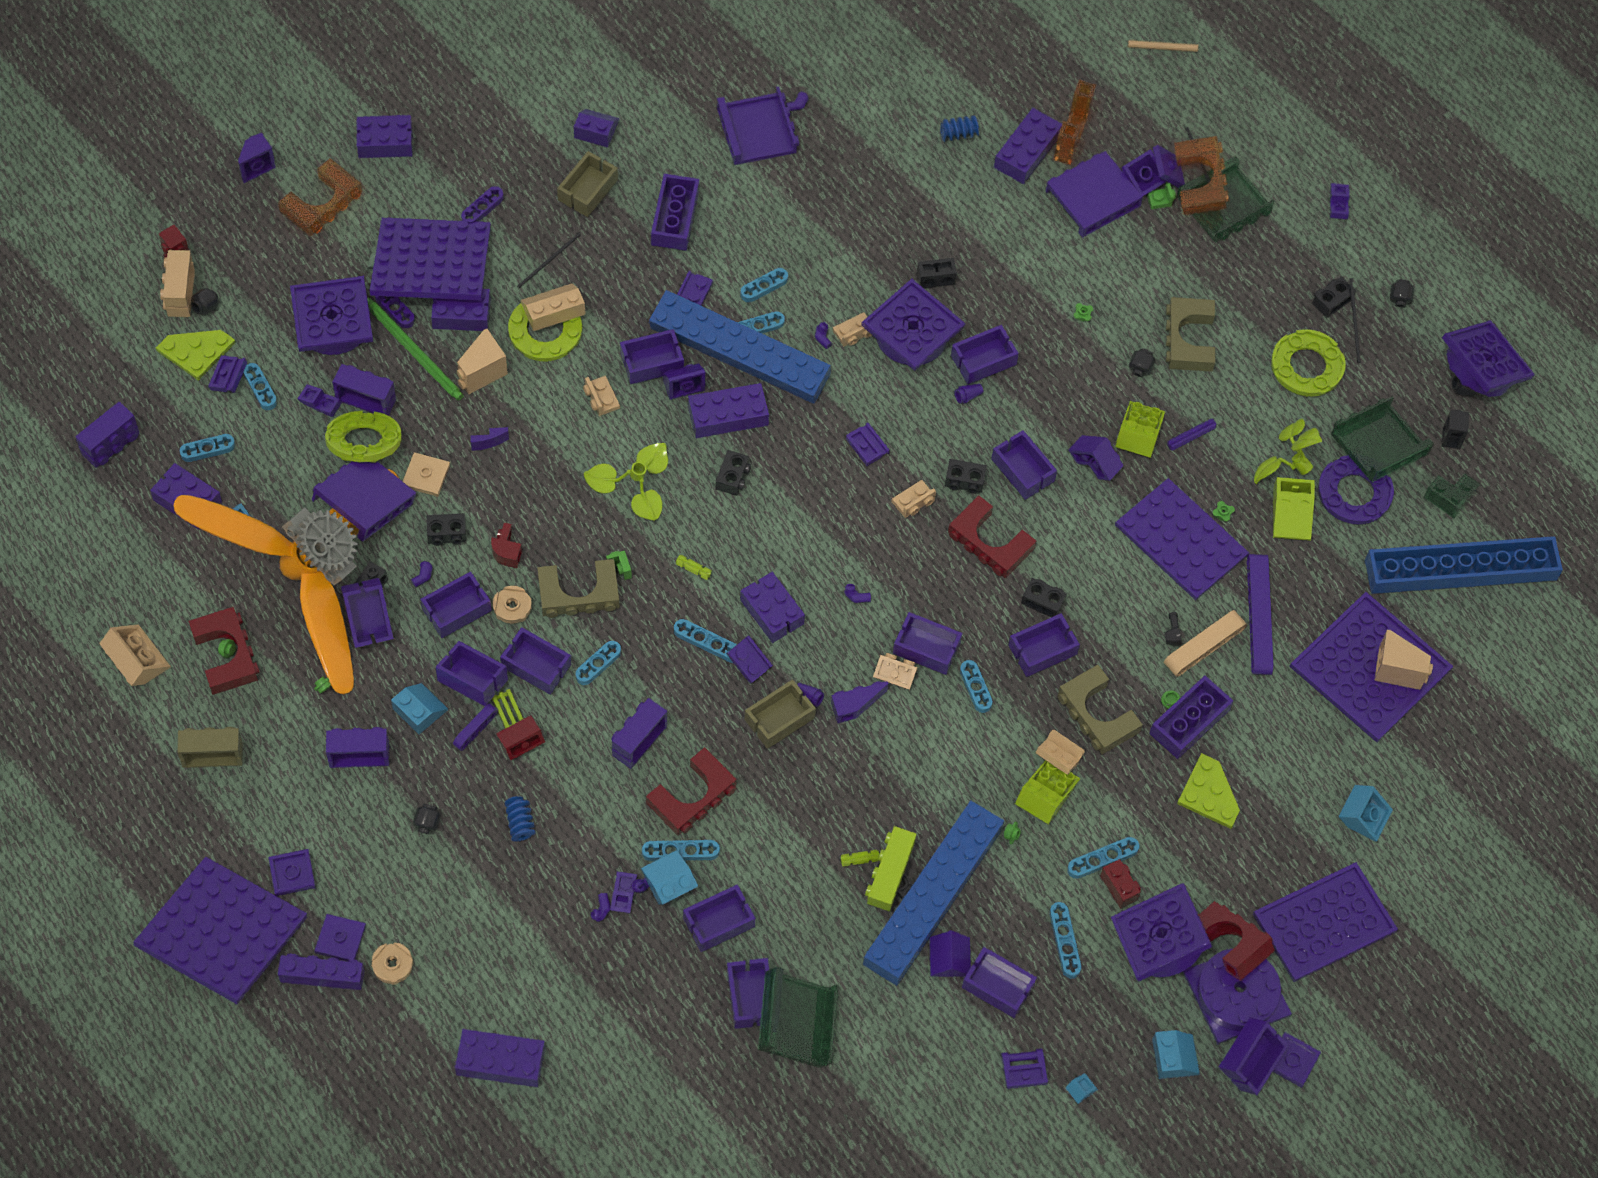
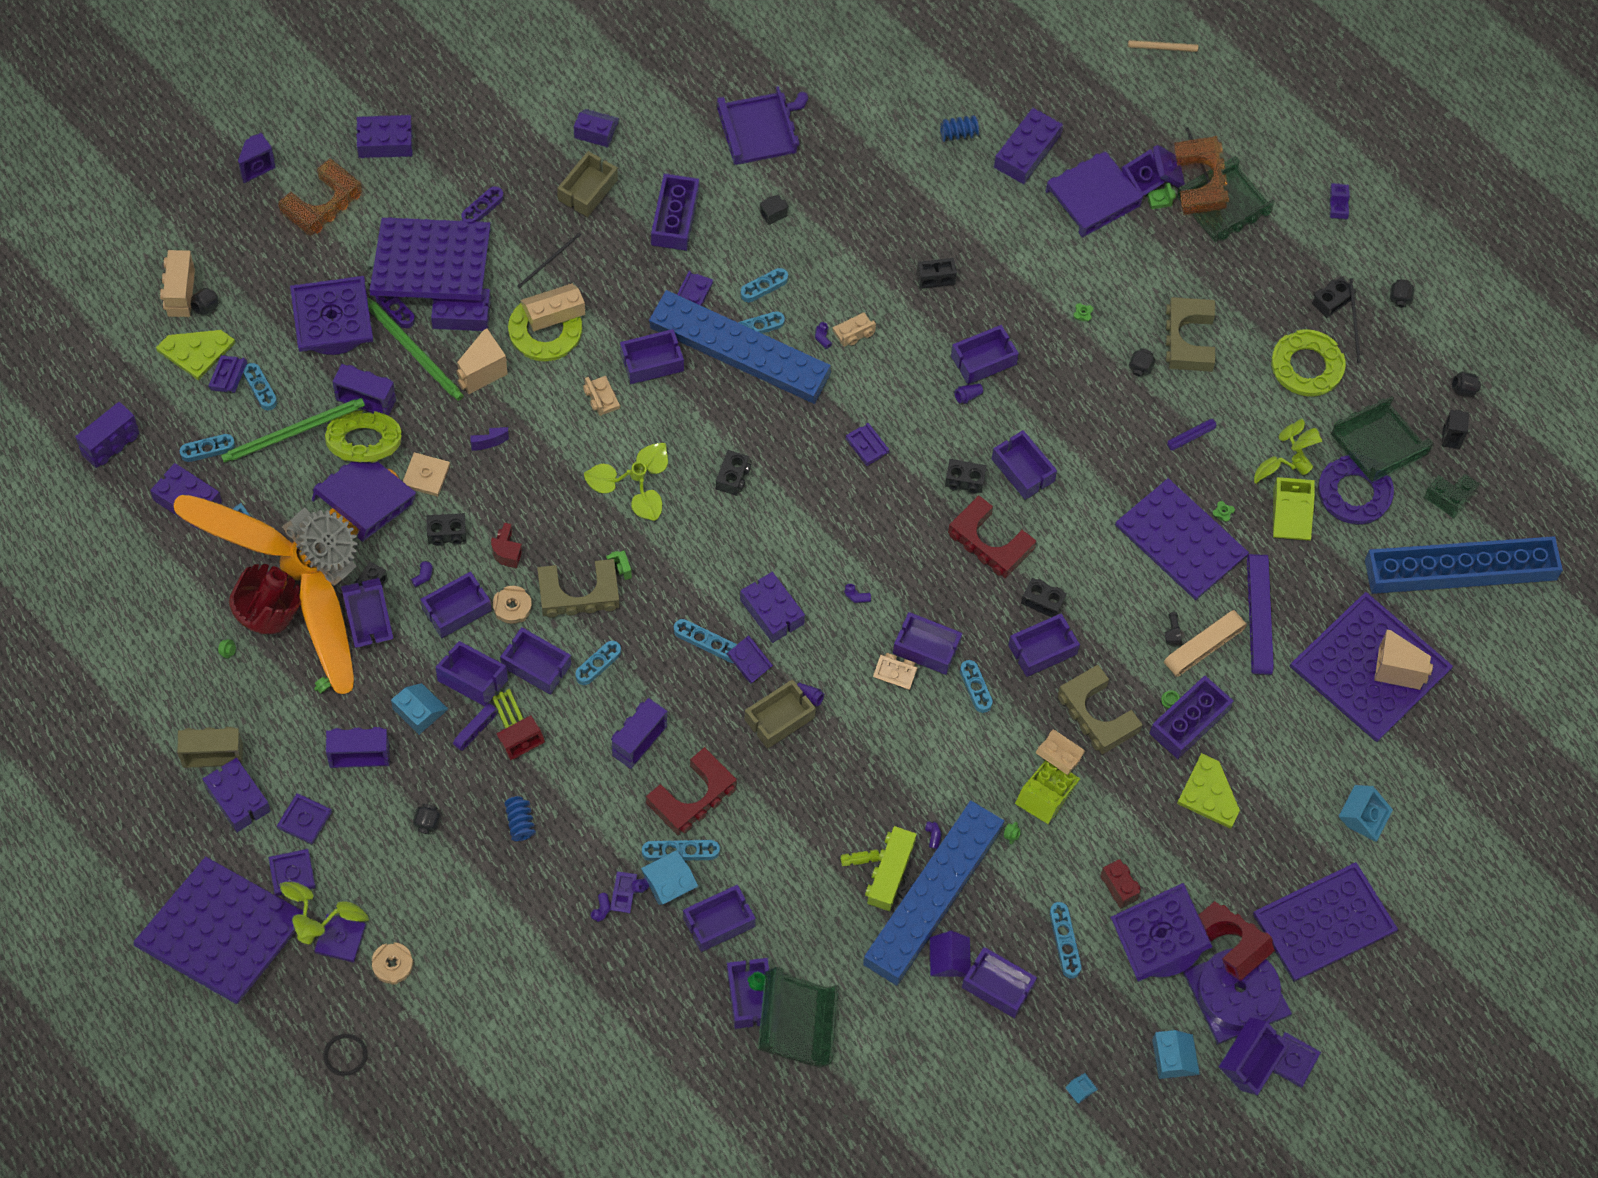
tan slope [100,624,171,686] -> none
dark red brick [158,224,189,258] -> none
dark red arch [189,607,260,695] -> none
dark purple brick [278,954,365,990] -> none
dark purple slope [297,384,342,417] -> none
dark purple brick [455,1029,545,1087] -> none
dark purple slope [663,364,705,400] -> none
lime axle [676,555,712,580] -> none
dark purple brick [688,383,769,438] -> none
dark purple slope [831,681,888,723] -> none
dark purple piece [861,279,966,371] -> none
tan bracket [892,480,936,518] -> none
dark purple plate [1001,1048,1048,1089] -> none
clear orange arch [1054,80,1096,165] -> none
dark azure beam [1067,837,1139,879] -> none
dark purple brick [1068,435,1124,480] -> none
lime slope [1115,401,1165,458] -> none
dark purple piece [1442,320,1535,397] -> none
none -> dark purple piece [202,757,271,833]
none -> bright green piece [221,398,365,463]
none -> dark red piece [229,564,301,634]
none -> dark purple plate [277,793,332,845]
none -> lime plant [279,882,369,944]
none -> black tyre [324,1034,367,1076]
none -> green plate [748,972,767,991]
none -> black brick [759,194,789,225]
none -> dark purple arm [925,821,941,849]

